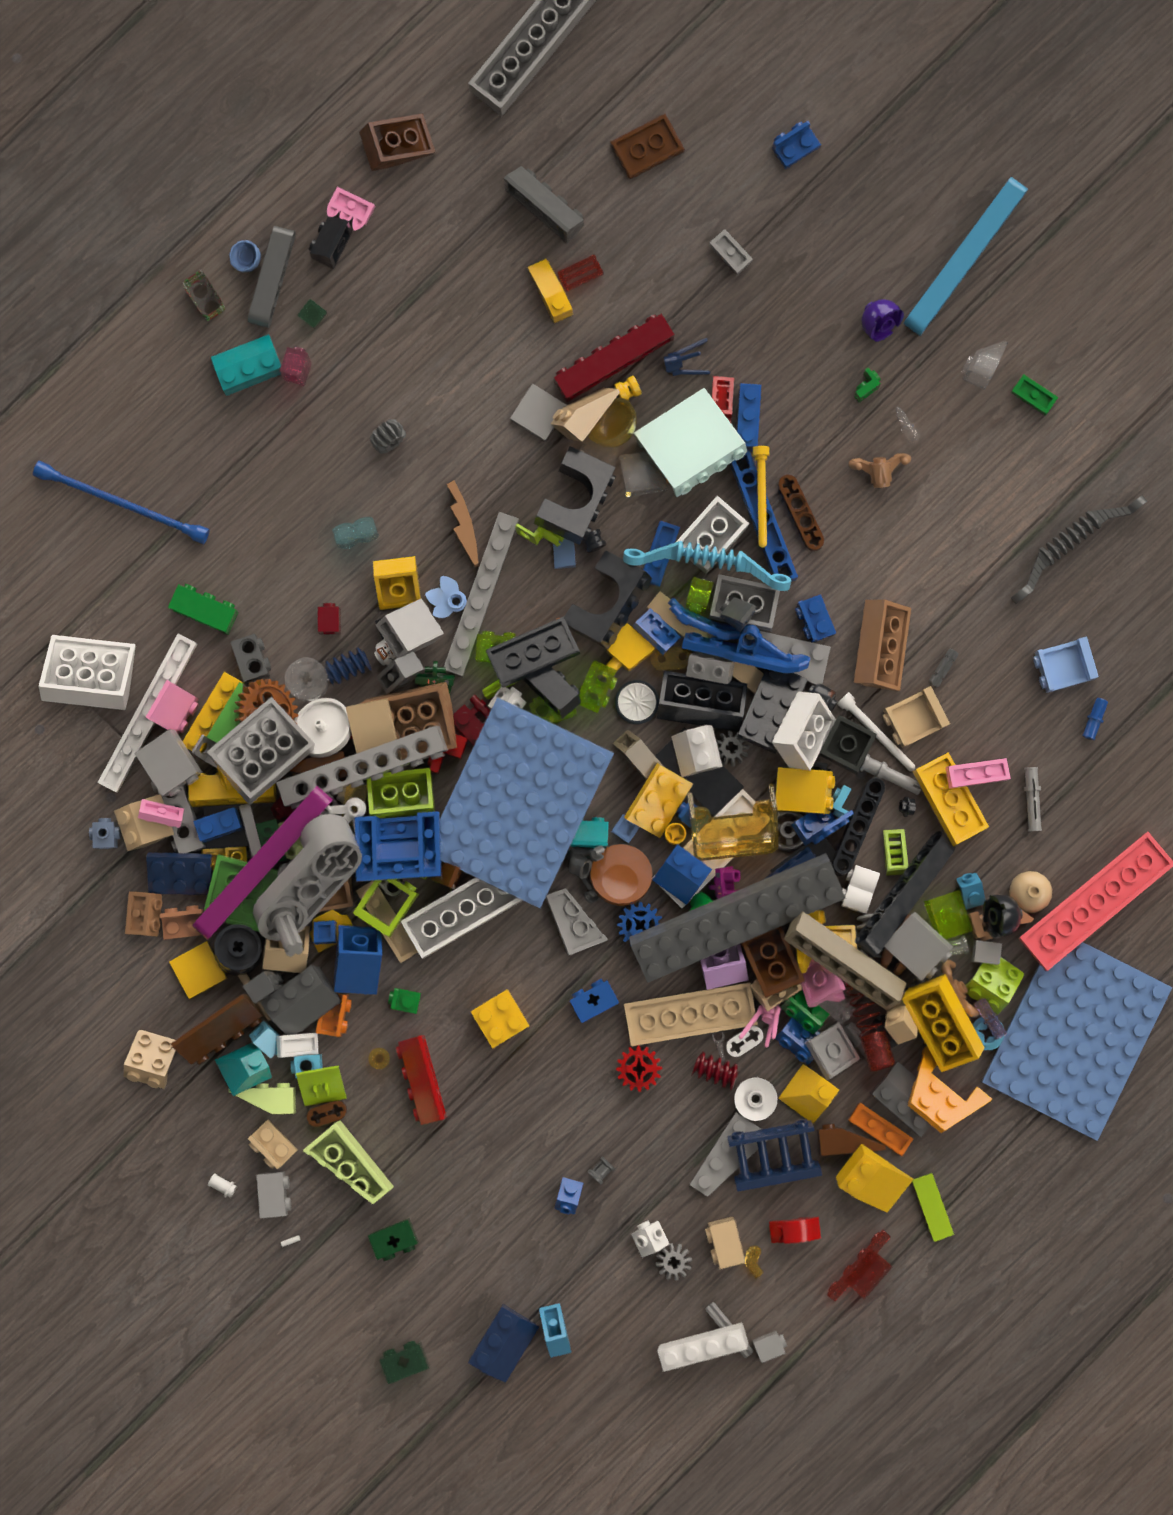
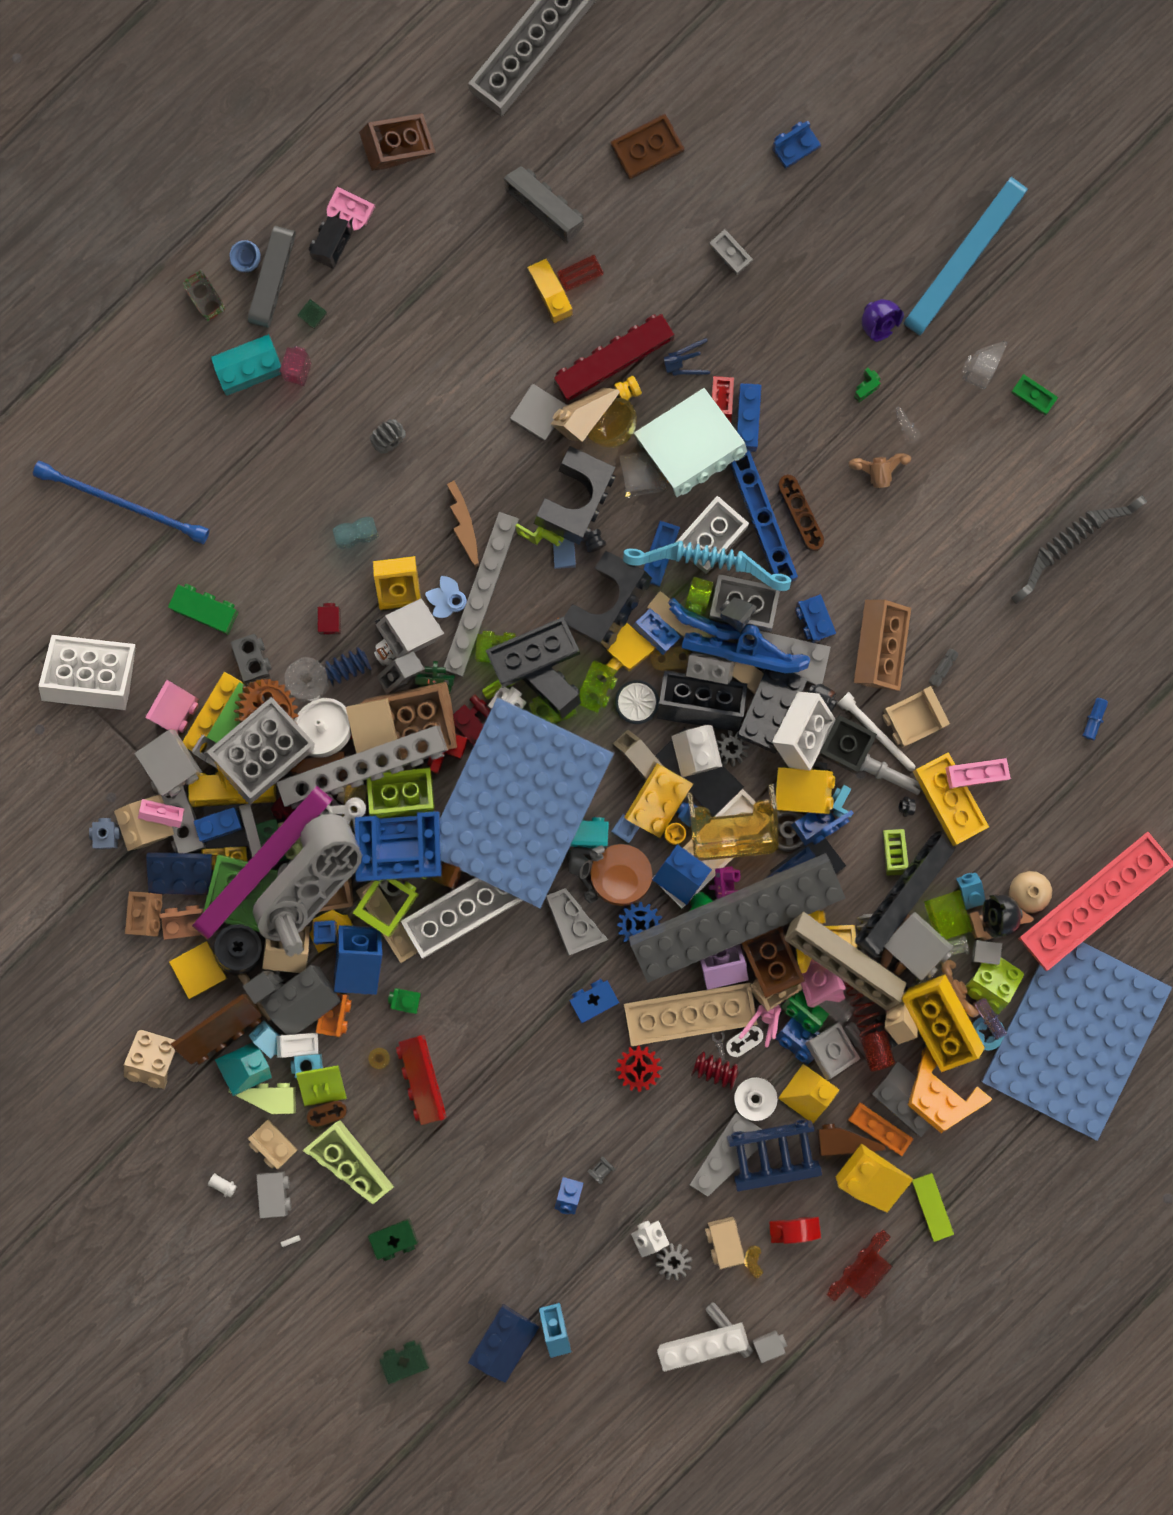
white plate [98,634,197,793] -> none
yellow brick [471,989,530,1048] -> none
yellow piece [752,446,770,548] -> none
black beam [831,778,885,876] -> none
white brick [841,865,880,914] -> none
light grey pin [1024,767,1042,831] -> none
light blue panel [1033,636,1099,693] -> none

